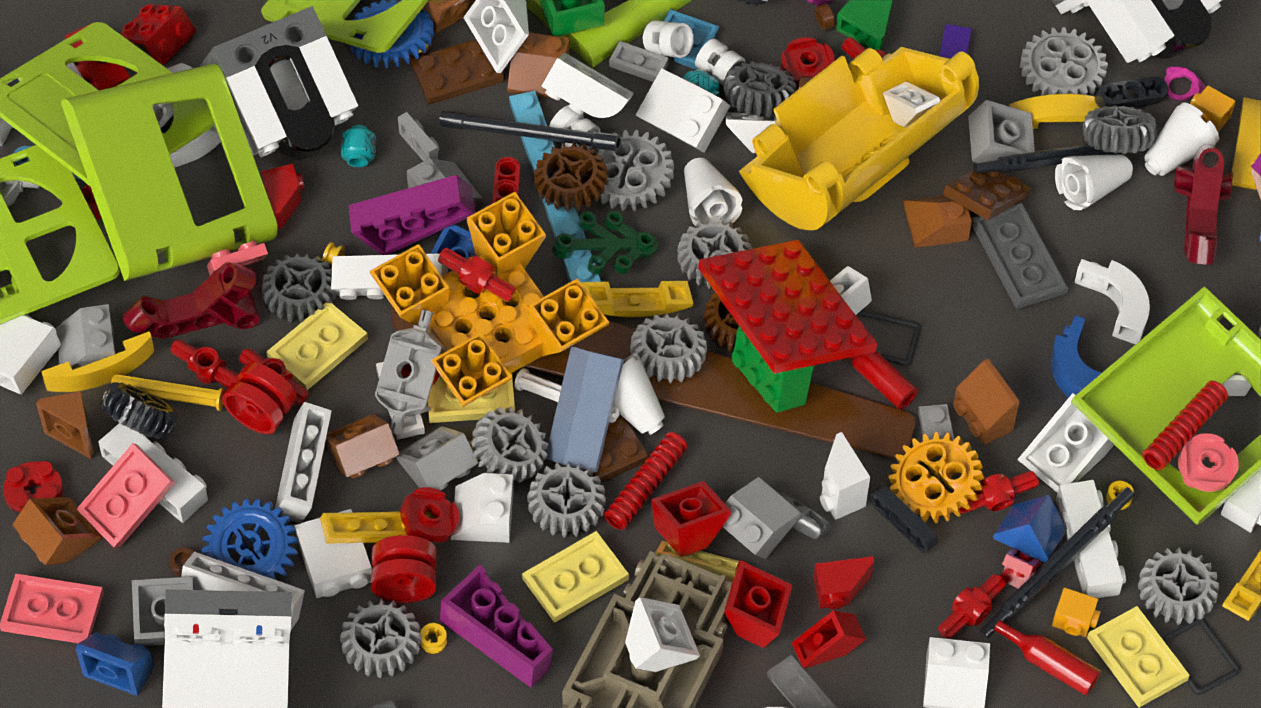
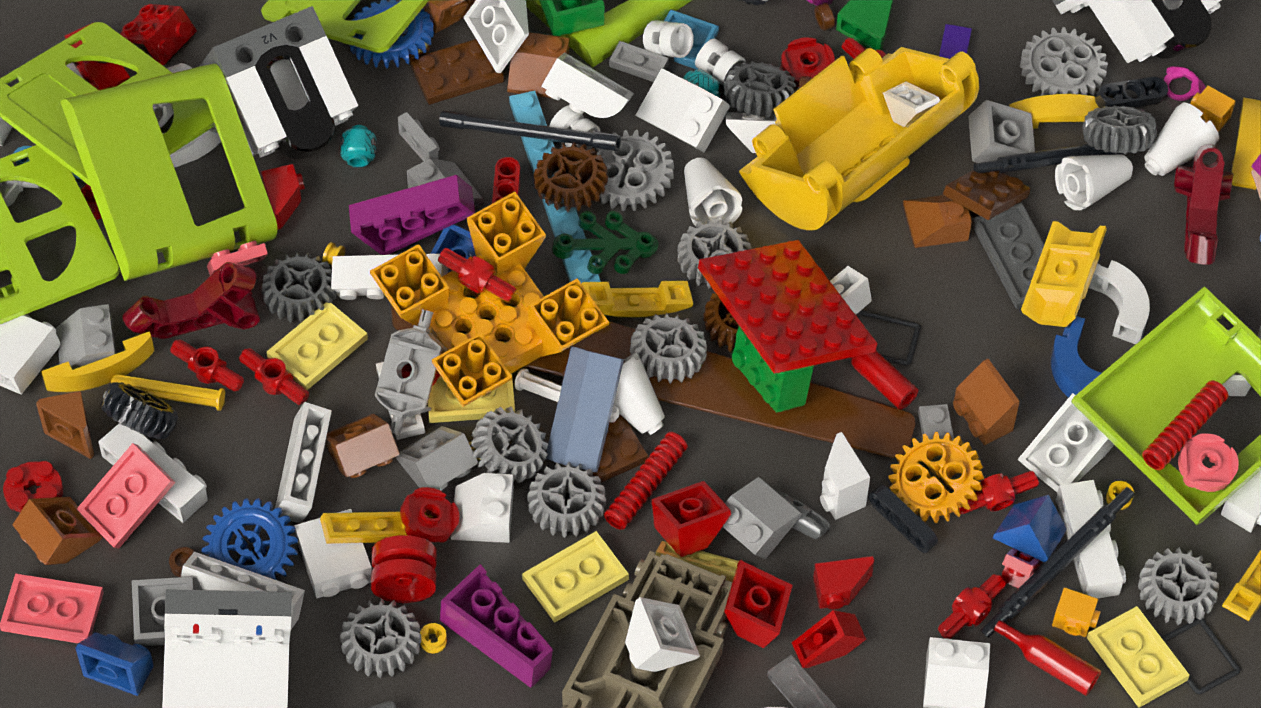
red wheel [222,362,297,435] -> none
none -> yellow piece [1021,221,1107,327]

